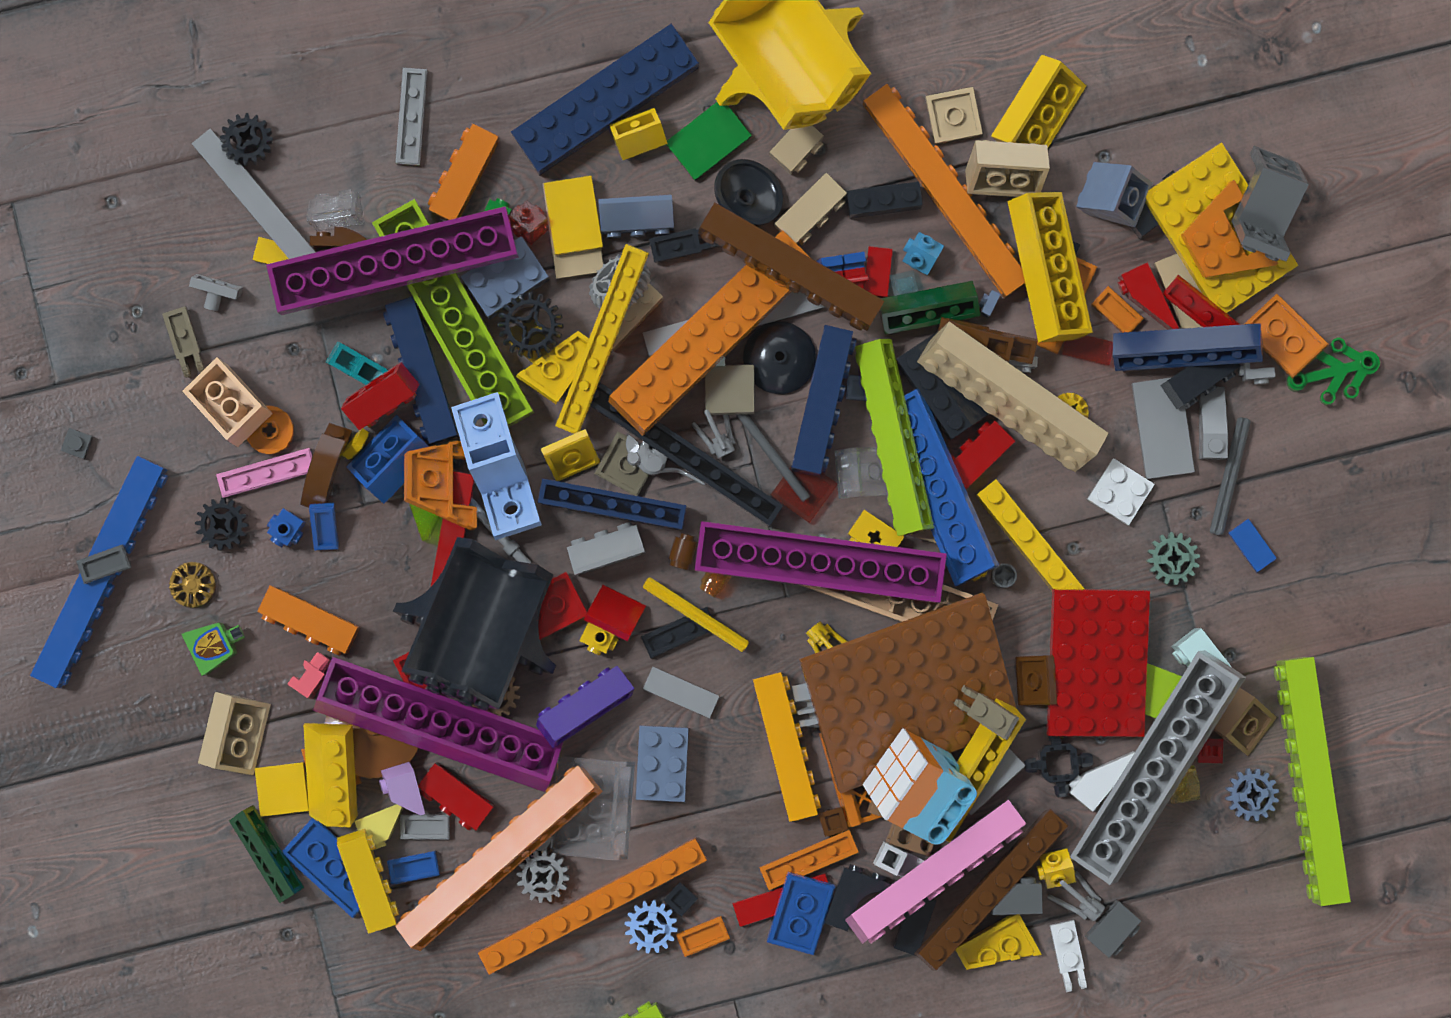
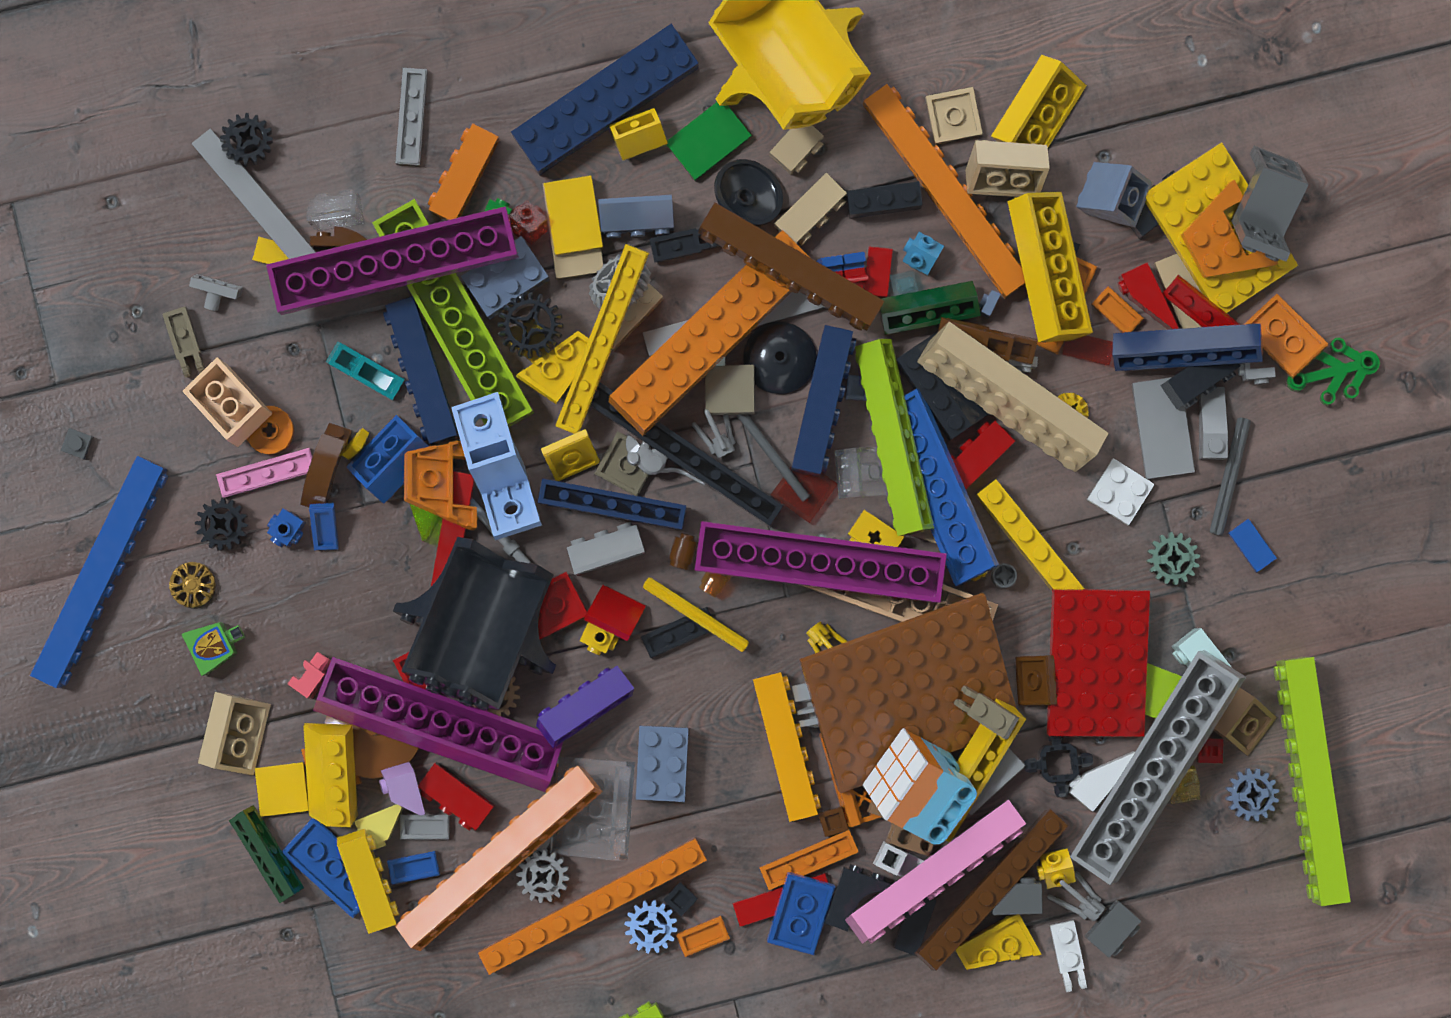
dark grey tile [76,544,132,584] -> none
orange brick [257,585,361,656] -> none
red brick [341,362,419,430] -> none
light grey tile [643,667,719,718] -> none

